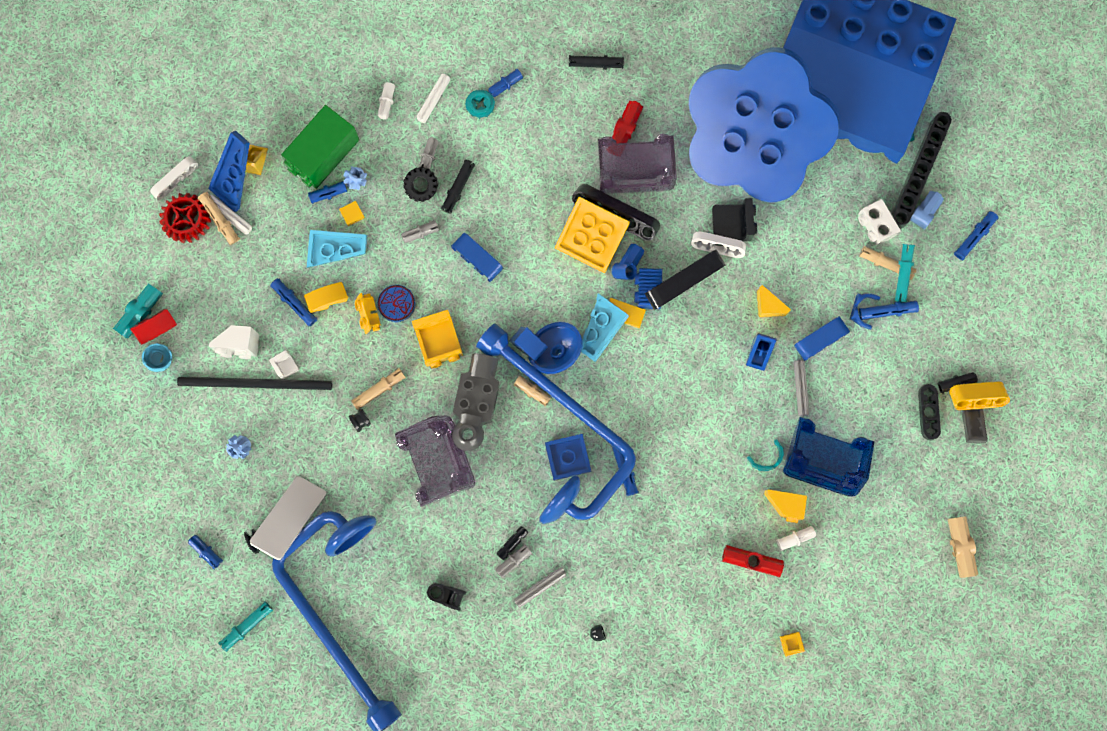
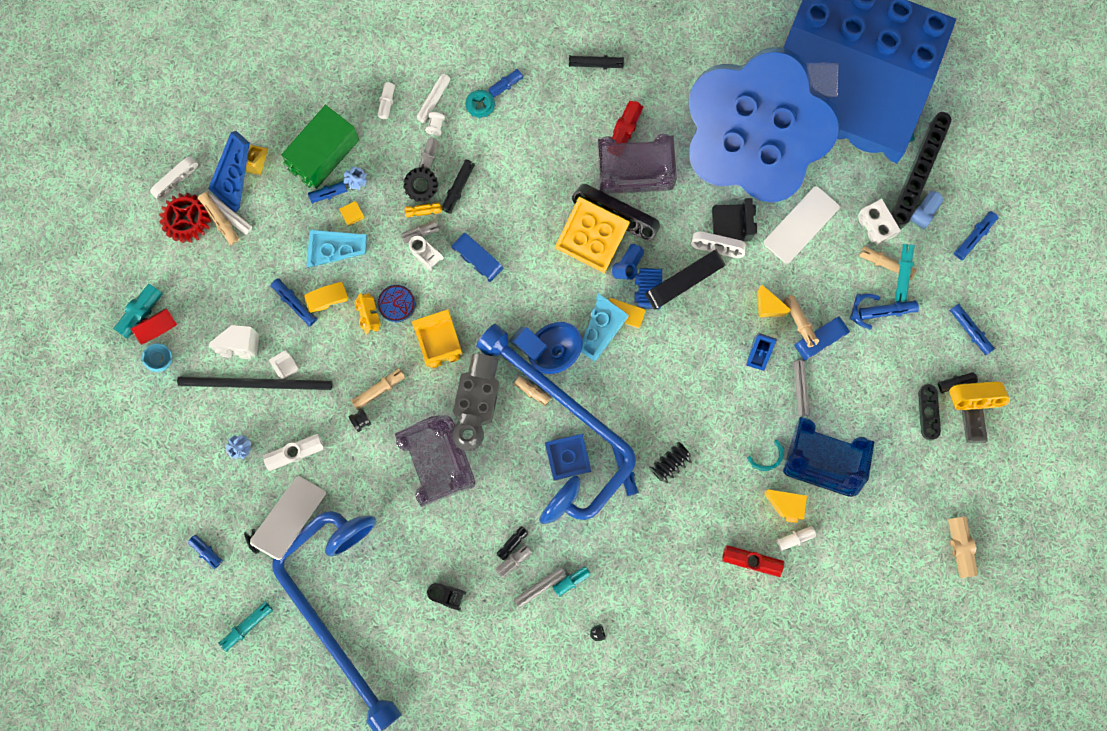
yellow tile [779,631,805,656] -> none
none -> white piece [263,434,325,471]
none -> yellow axle [404,202,441,217]
none -> white piece [409,236,444,272]
none -> white bush [425,112,445,136]
none -> teal axle [553,566,591,597]
none -> black piece [649,442,692,483]
none -> white piece [763,186,840,264]
none -> tan pin [784,295,819,347]
none -> clear piece [806,61,839,97]
none -> blue pin [949,303,996,356]

